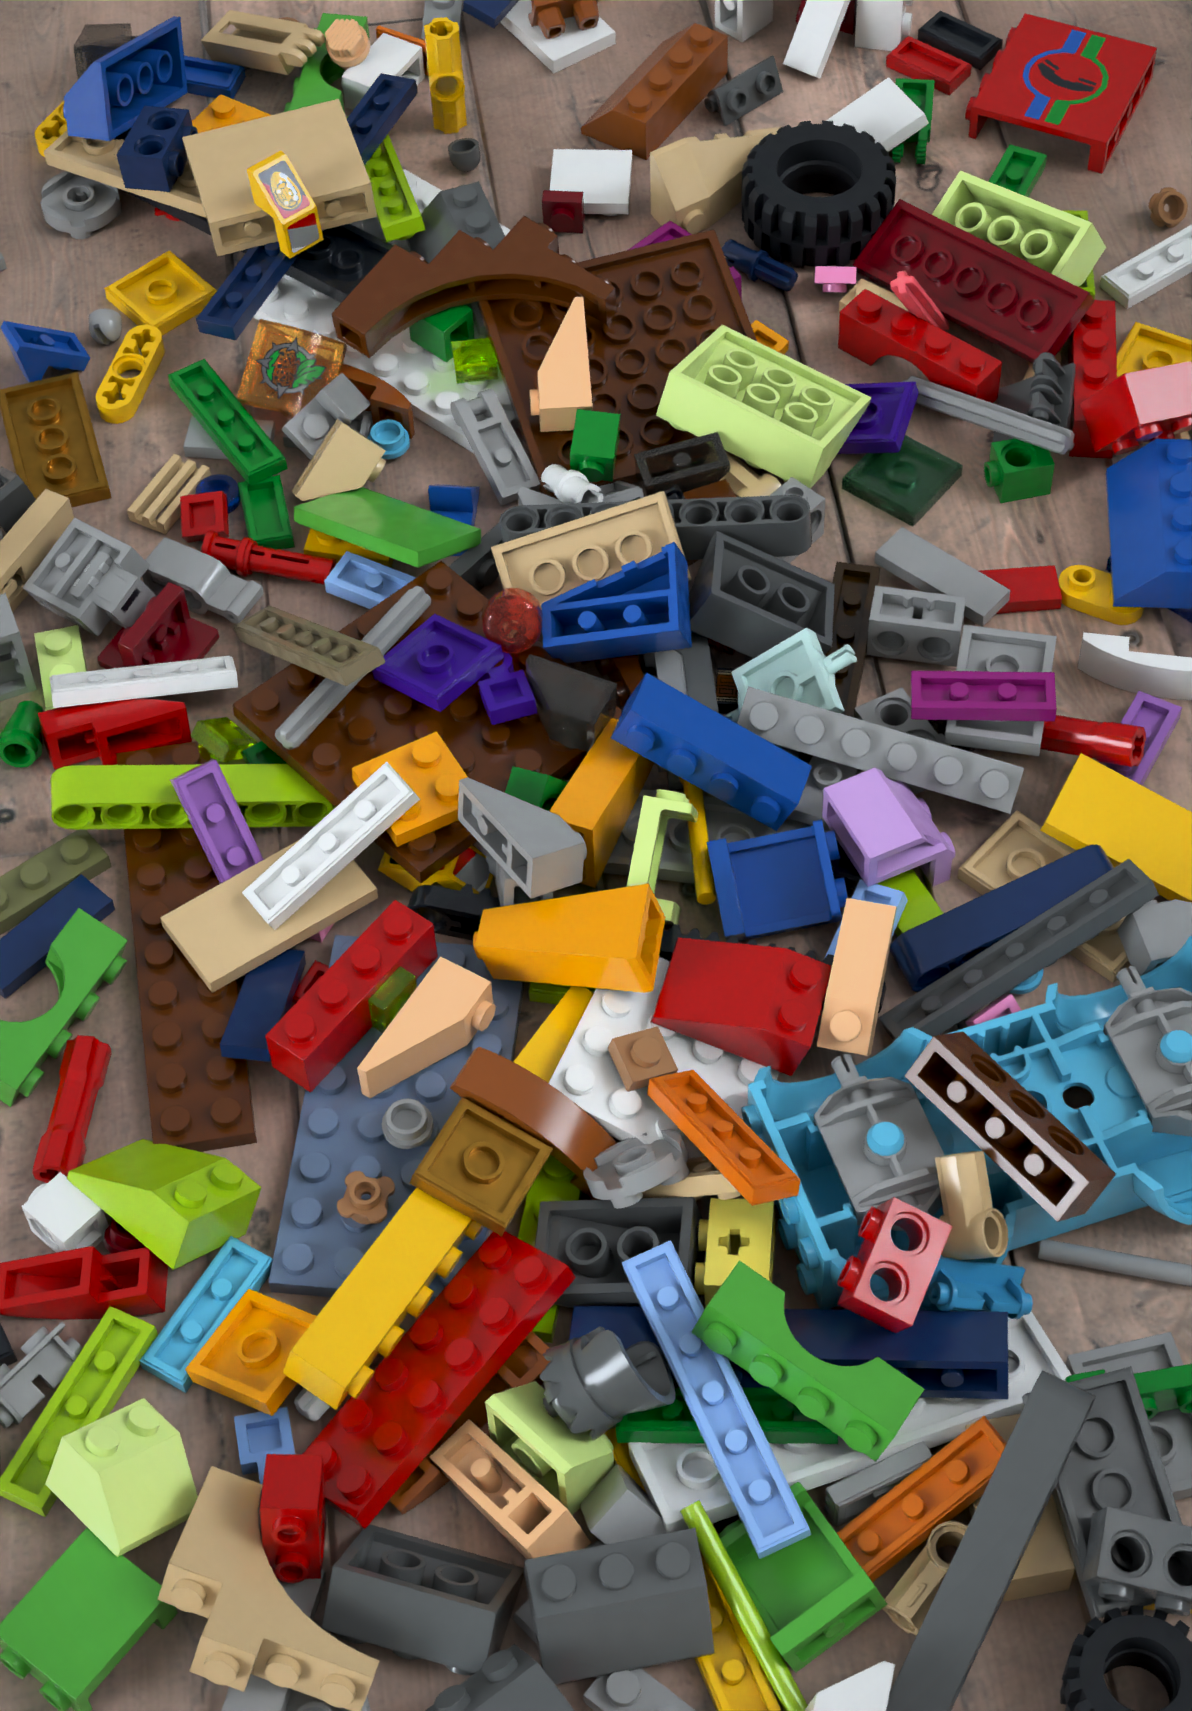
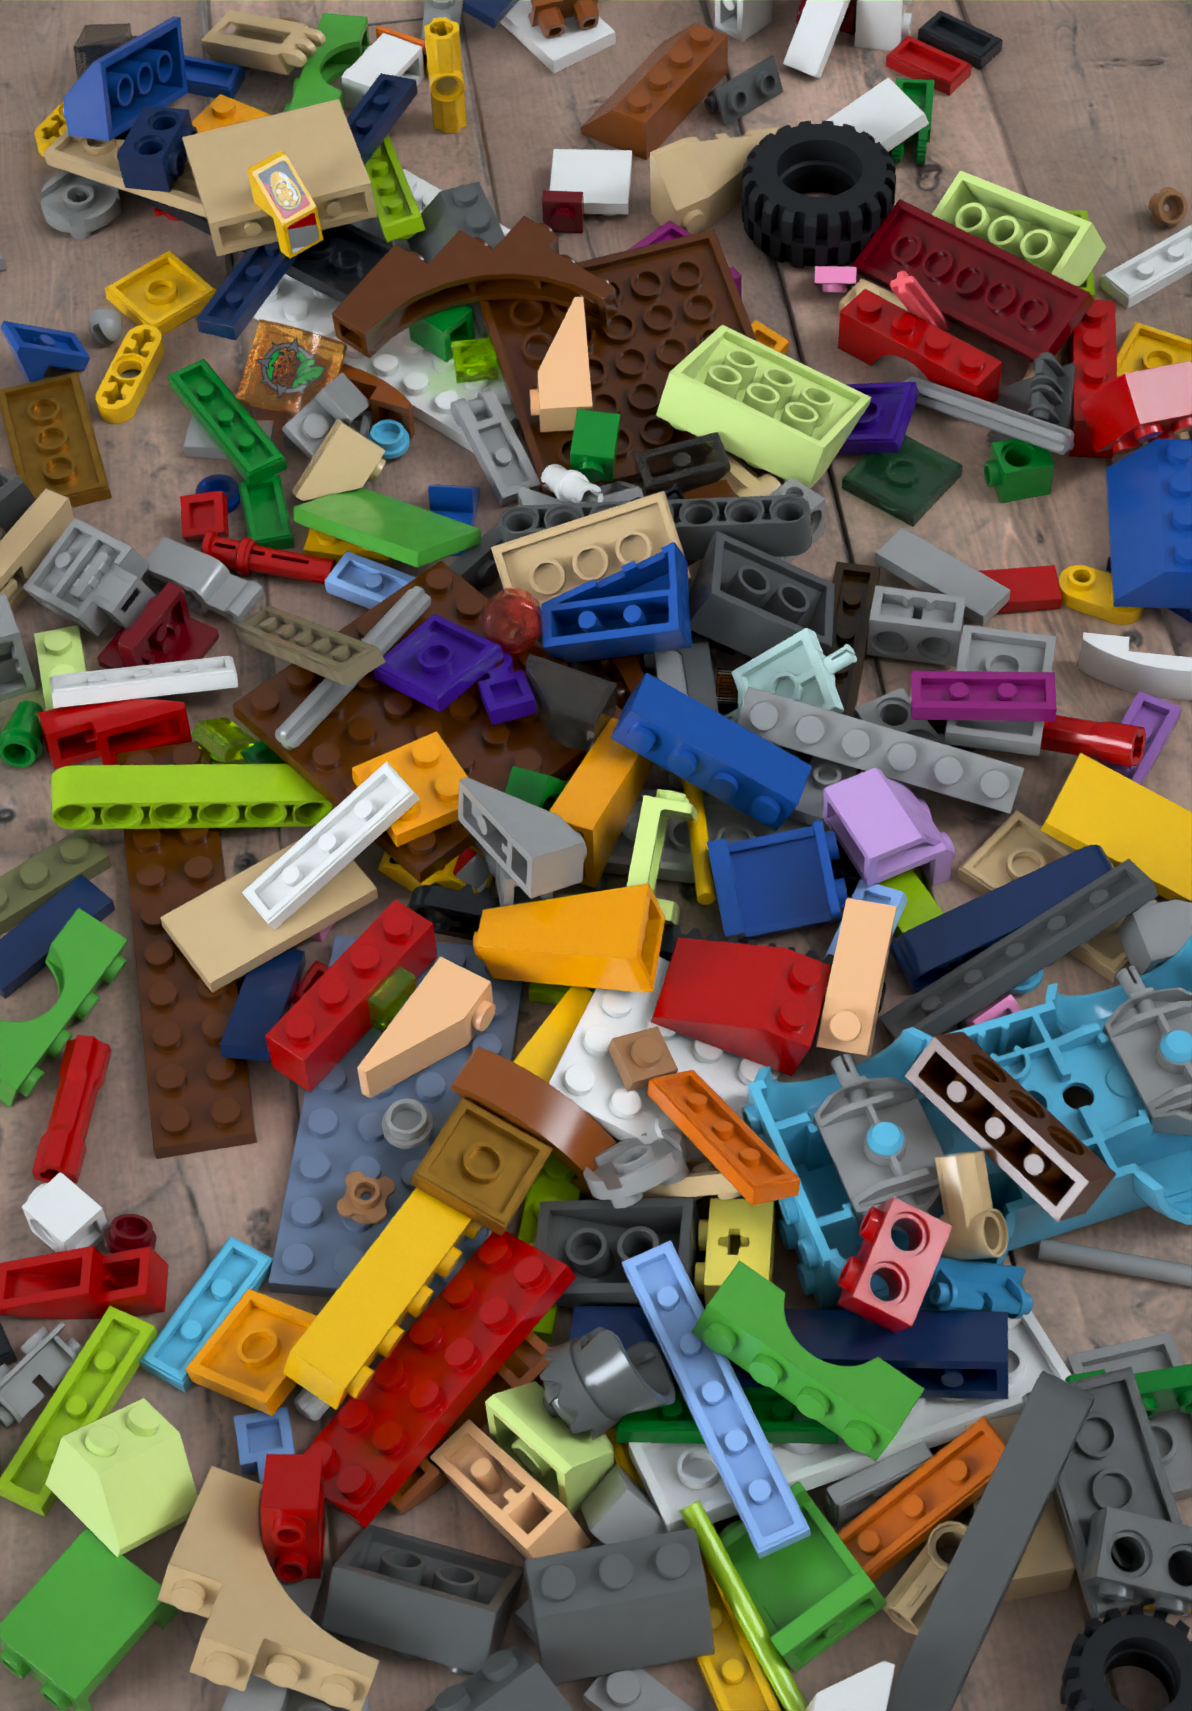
lime slope [67,1139,262,1270] -> none
tan tile [127,454,212,535] -> none
medium lavender tile [170,759,264,884] -> none
light nougat piece [325,19,370,71] -> none
dark grey hinge [448,138,481,172] -> none
dark blue axle [722,239,798,291] -> none
red panel [965,13,1157,174] -> none
green plate [988,144,1047,197] -> none

